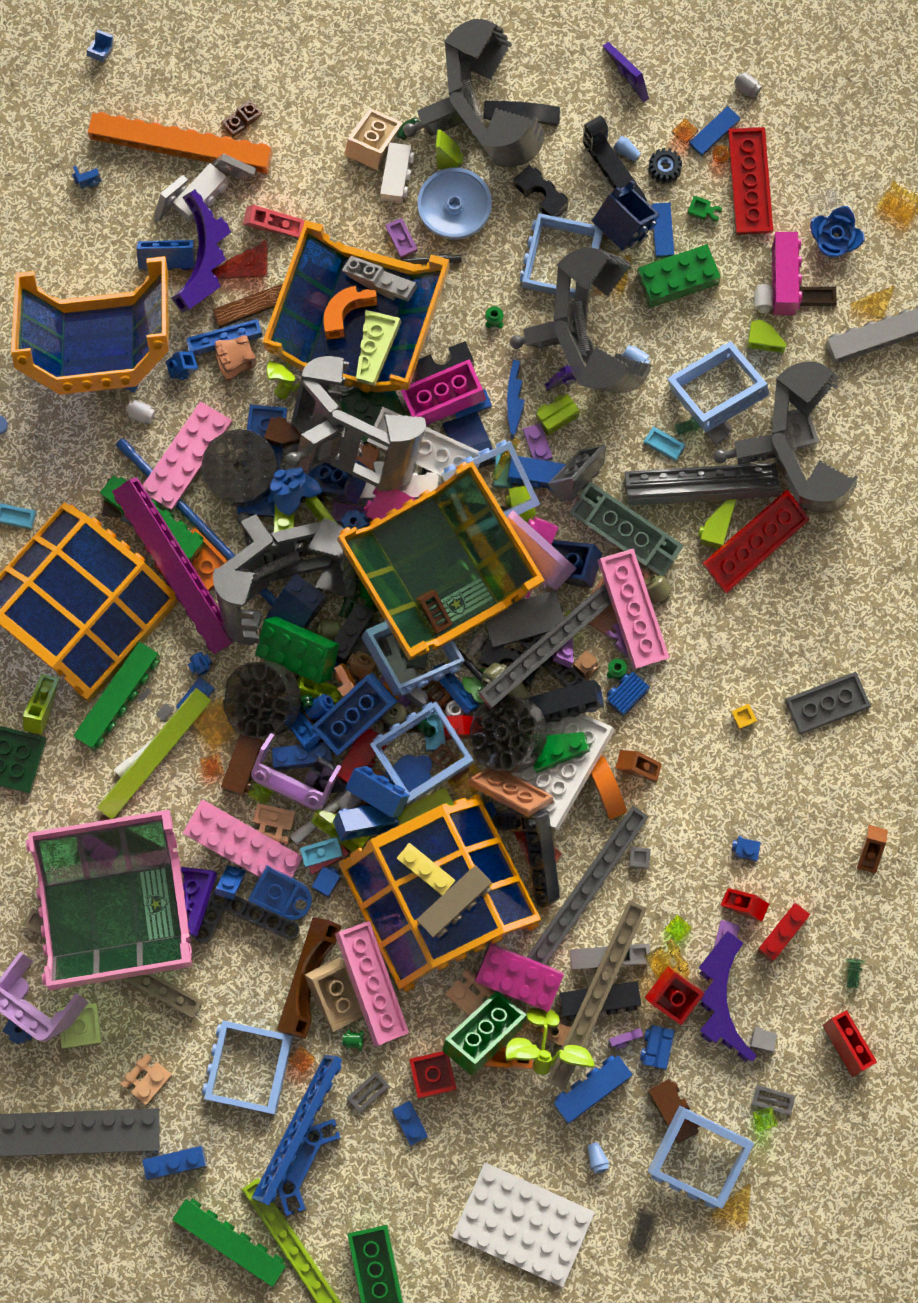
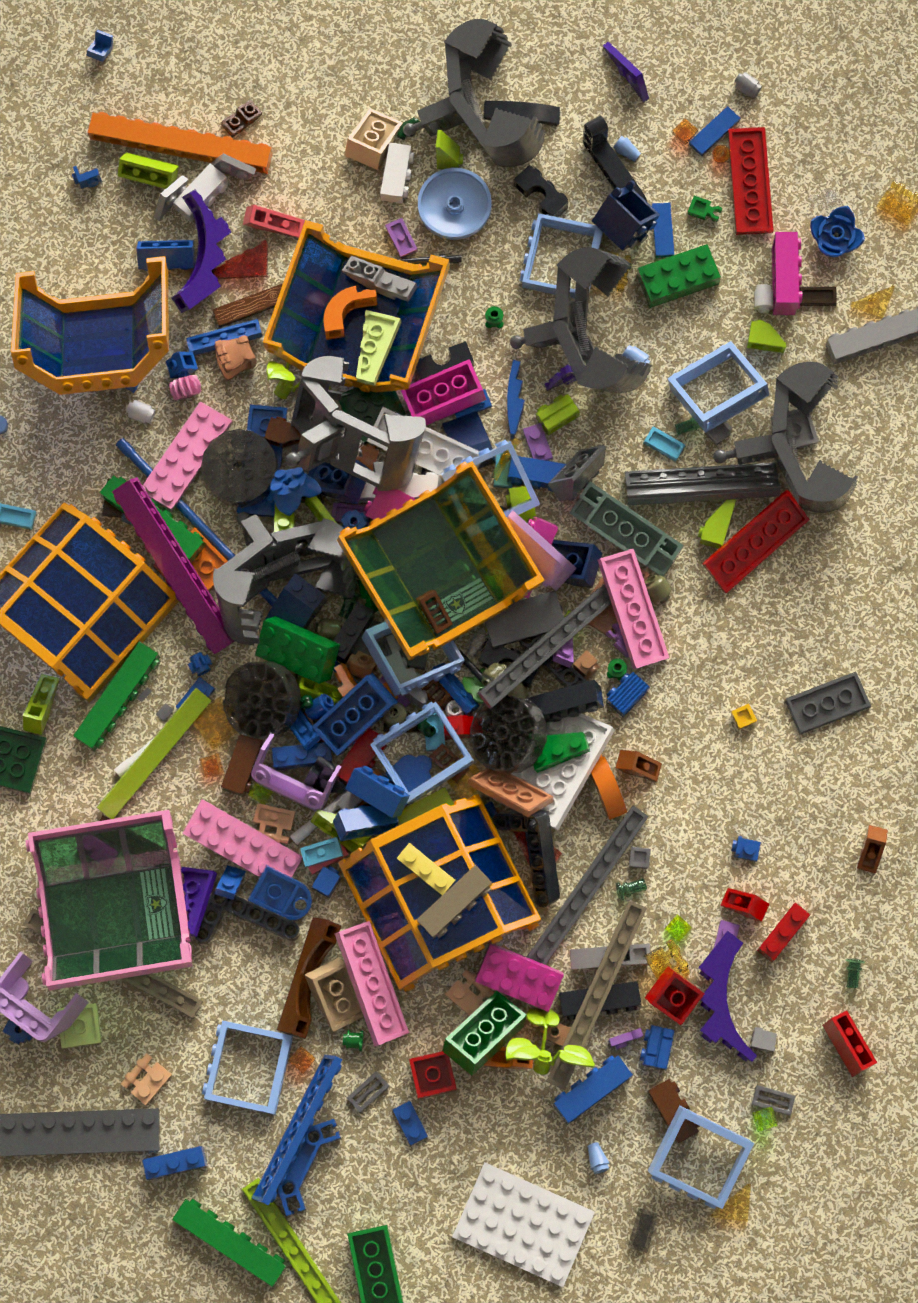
black bush [648,148,682,184] -> none
none -> lime brick [117,152,179,189]
none -> bright pink gear [169,375,201,400]
none -> clear green pin [615,878,647,901]

